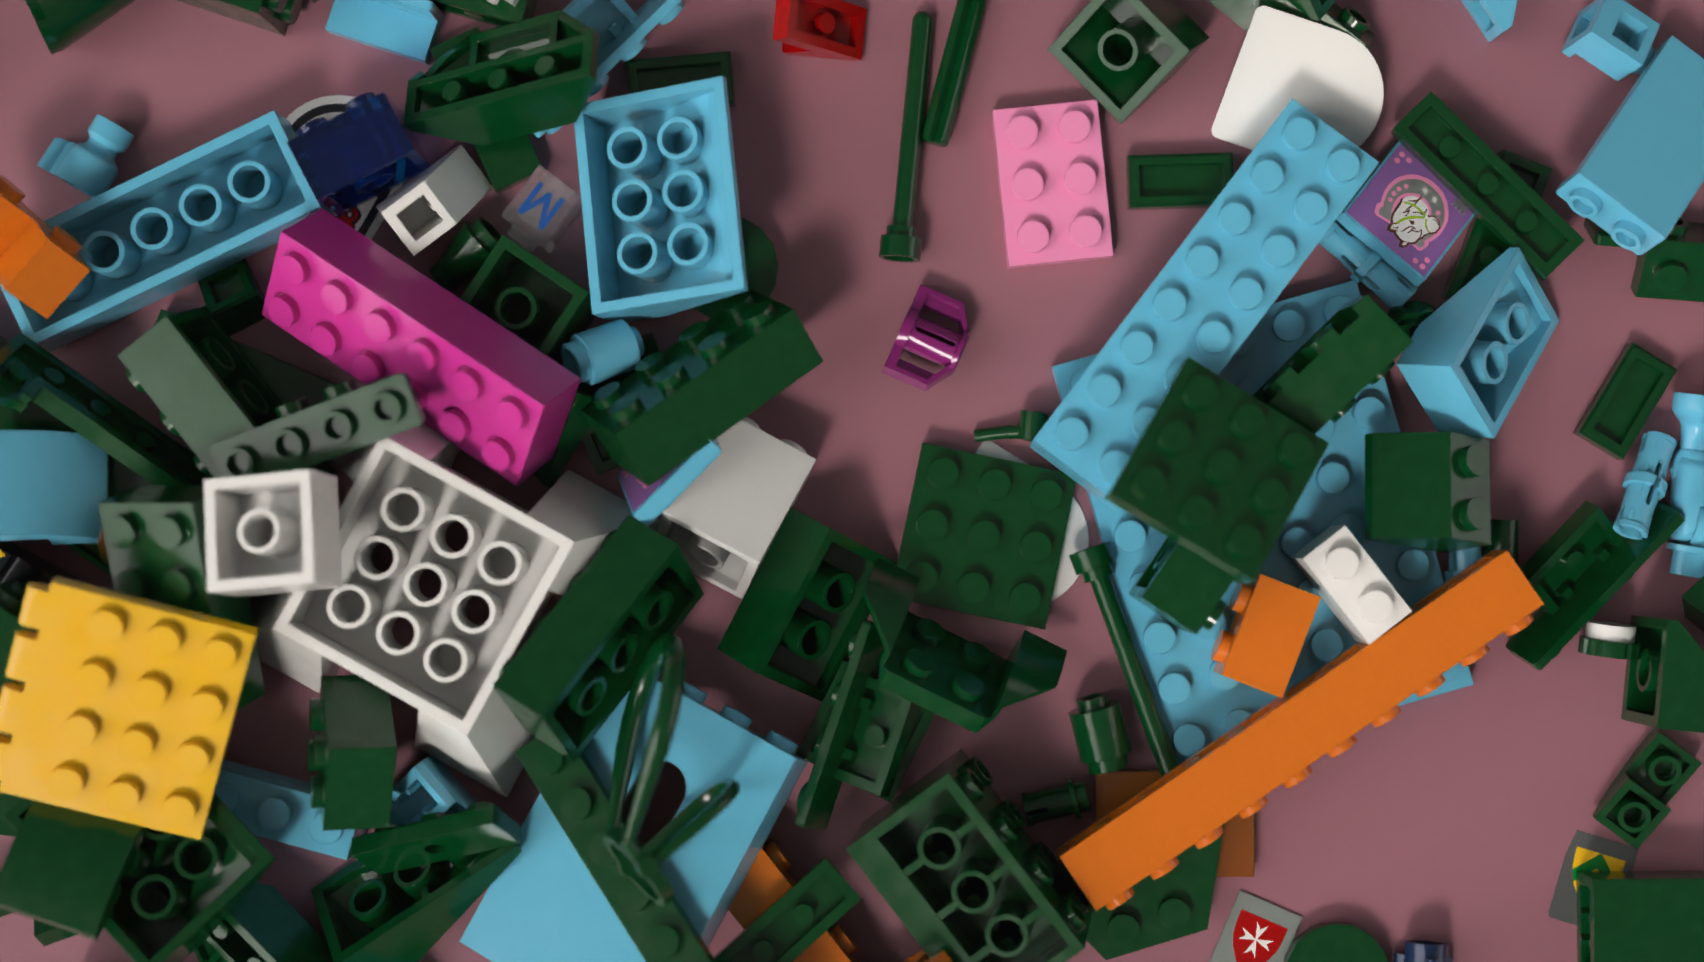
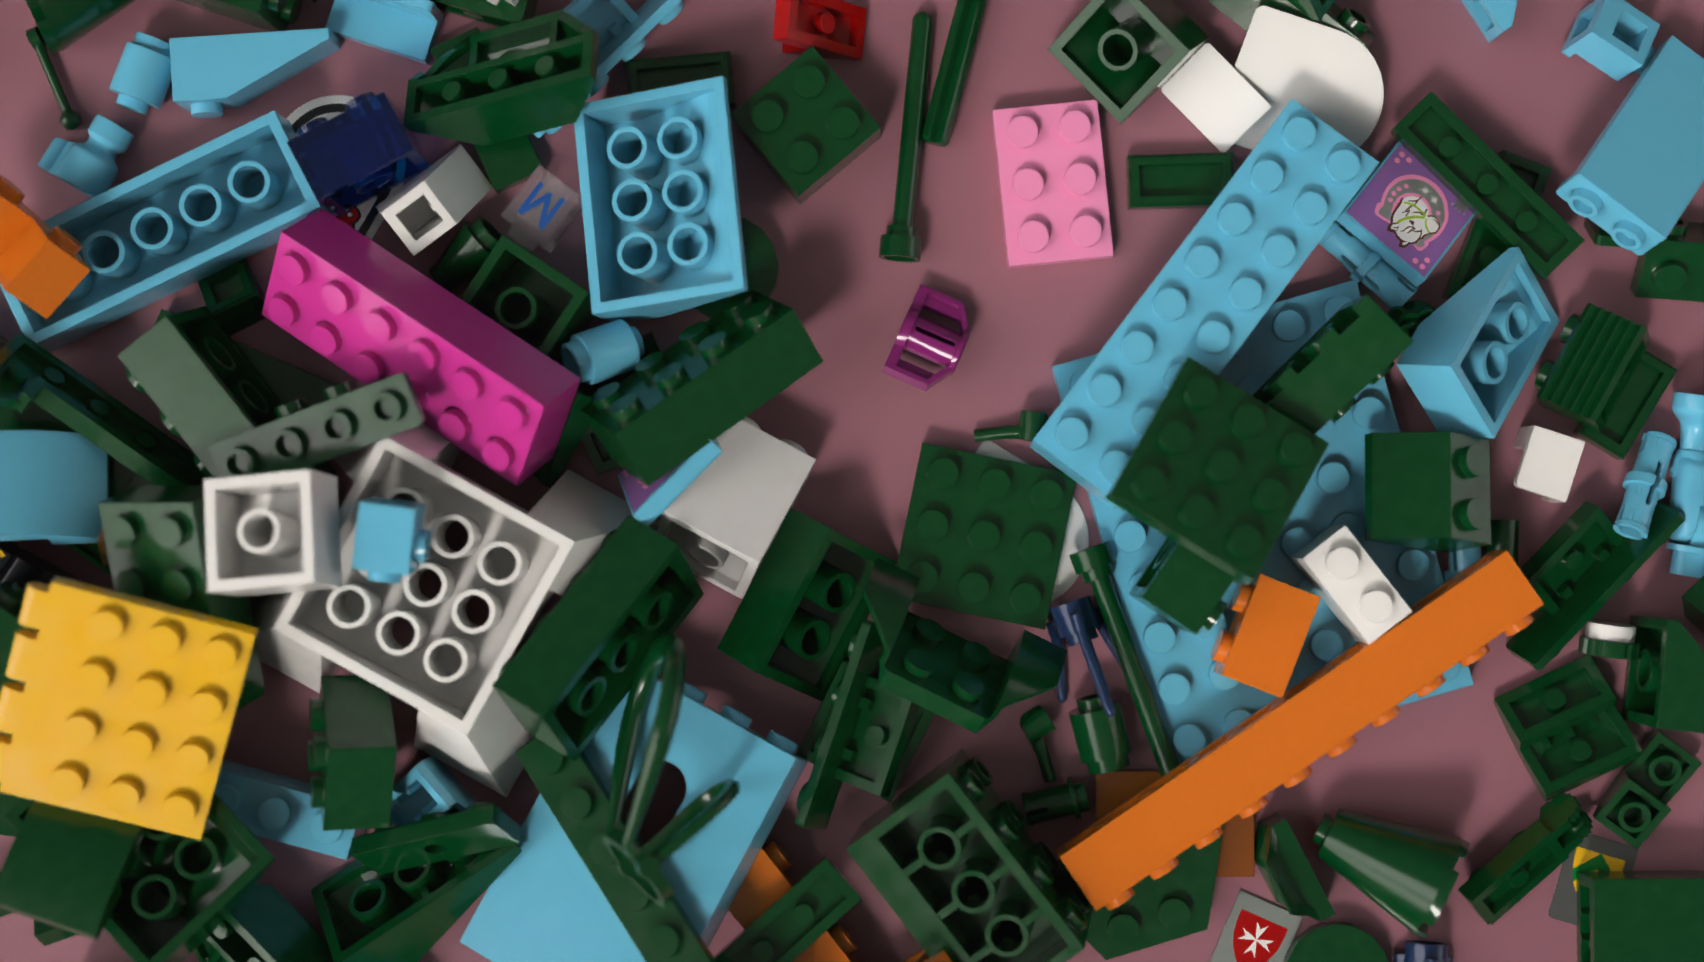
none -> dark green hinge [26,26,81,130]
none -> medium azure brick [109,32,171,115]
none -> medium azure slope [169,28,340,118]
none -> medium azure brick [352,496,431,583]
none -> dark green brick [730,46,881,205]
none -> dark green hand [1019,705,1057,783]
none -> dark blue plant [1046,595,1122,717]
none -> white sticker [1161,43,1272,153]
none -> dark green slope [1254,812,1335,921]
none -> dark green cone [1311,808,1470,938]
none -> dark green hinge [1458,792,1593,925]
none -> dark green slope [1493,655,1643,802]
none -> white panel [1513,425,1585,503]
none -> dark green brick [1534,303,1651,433]

